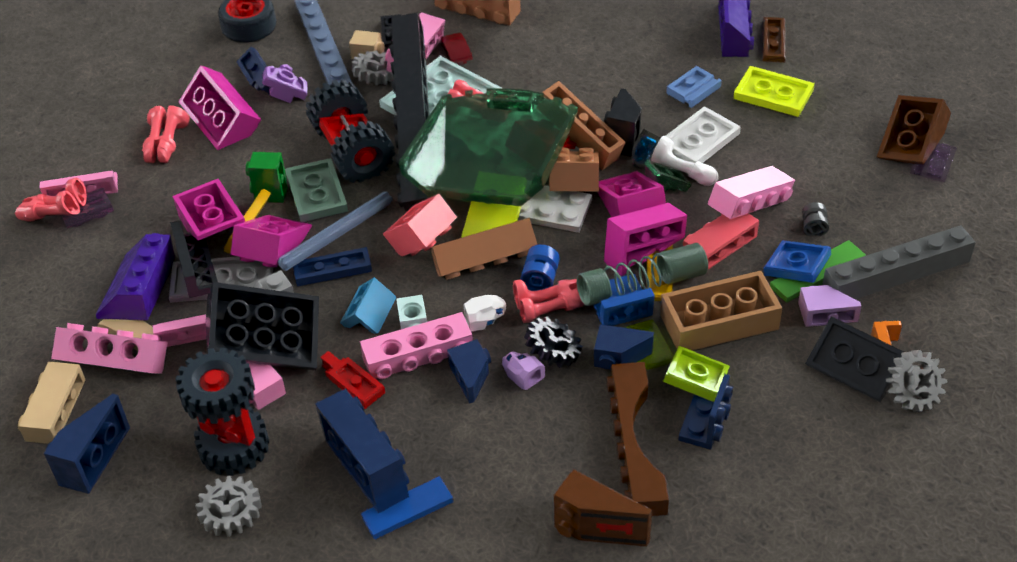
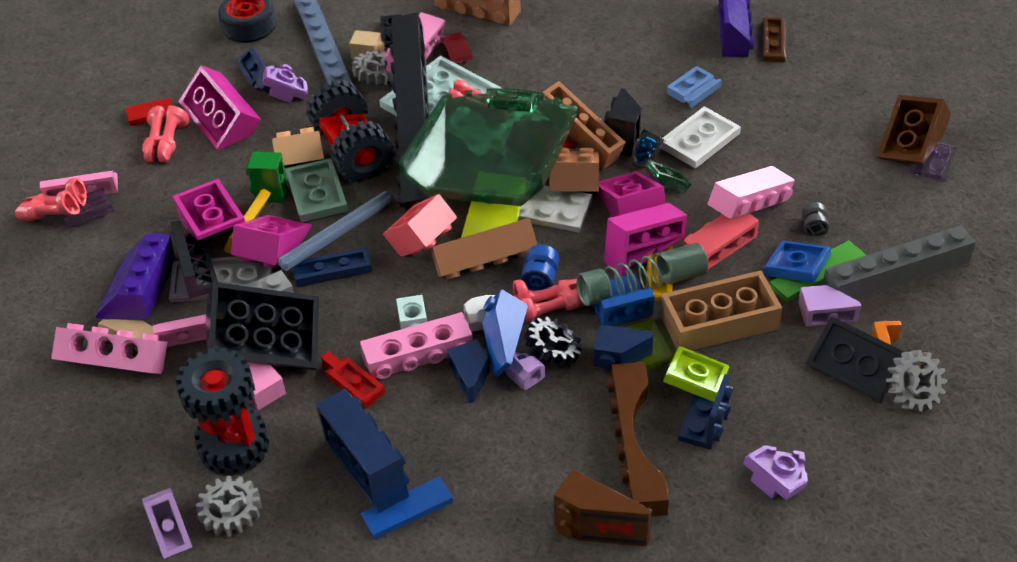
tan brick [18,362,85,444] -> none
dark blue slope [44,394,130,494] -> none
dark azure panel [340,277,396,334] -> none
white piece [651,136,718,186] -> none
neon yellow plate [733,66,815,117] -> none
none -> red tile [126,98,172,126]
none -> lavender slope [142,488,192,559]
none -> light nougat brick [272,127,324,165]
none -> slope [482,289,528,377]
none -> medium lavender plate [743,445,808,500]

